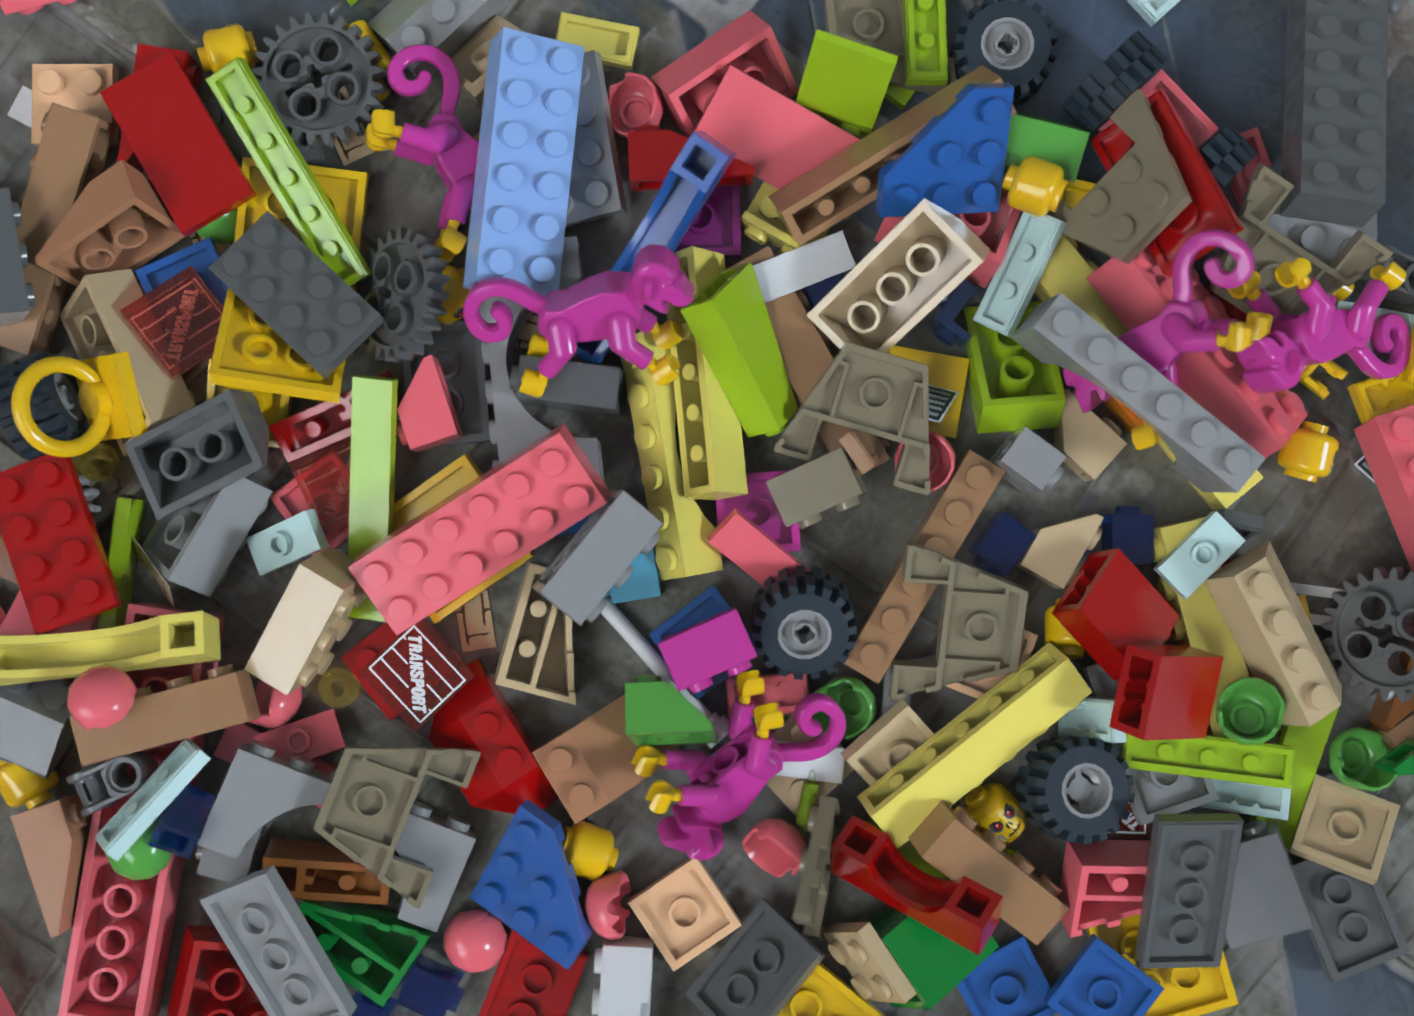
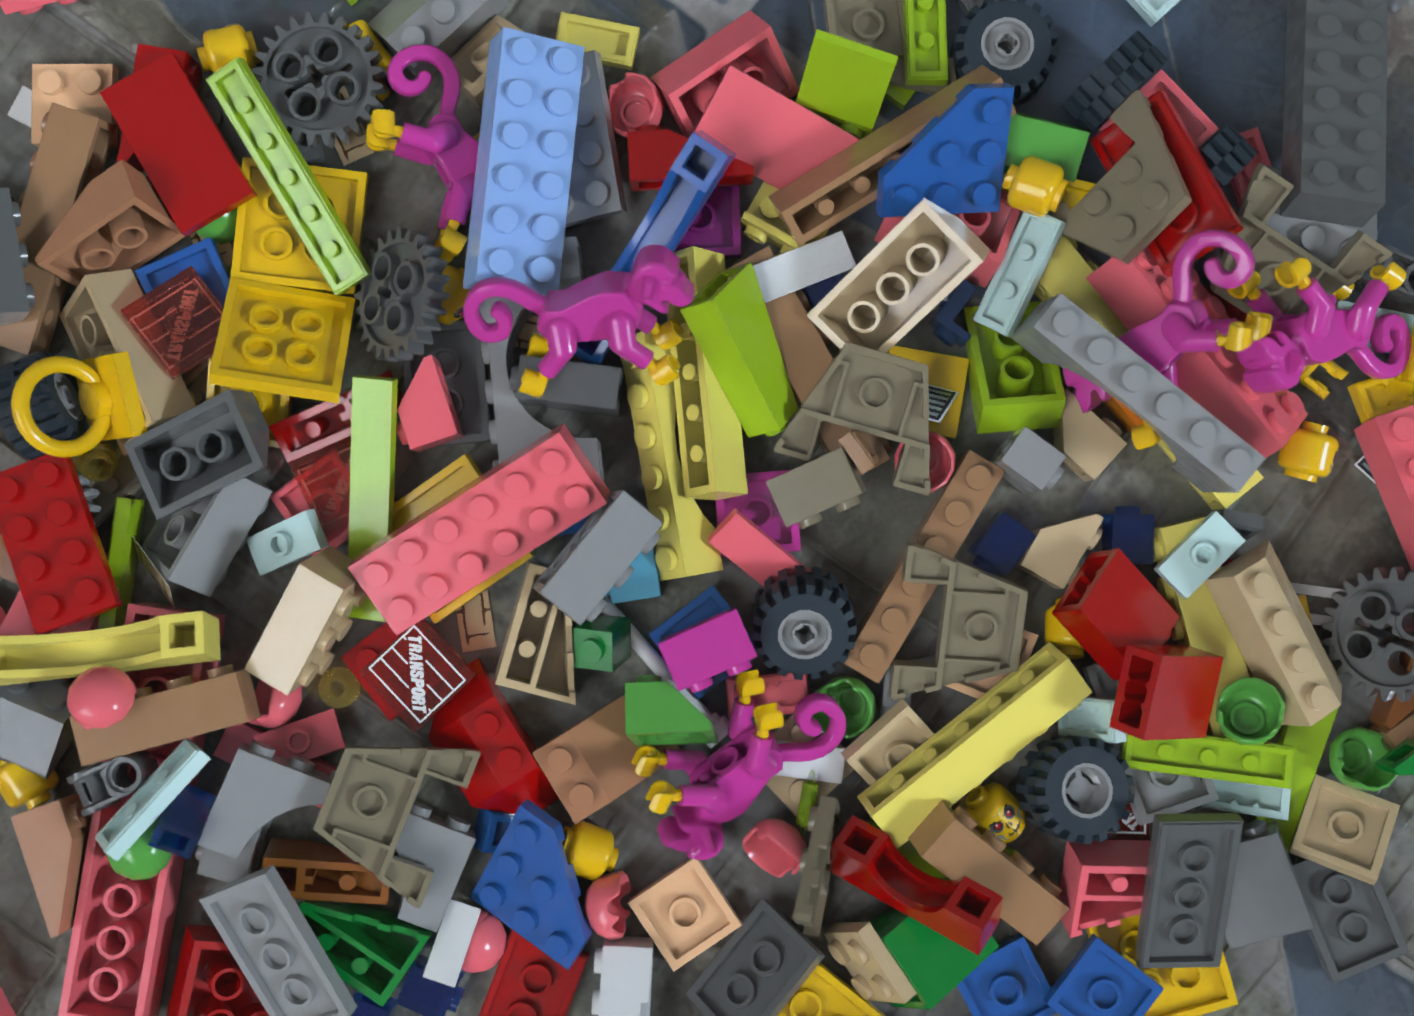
dark grey plate [208,211,385,379] -> none
none -> white sticker [423,899,481,988]
none -> blue slope [473,808,515,853]
none -> green brick [574,614,631,672]

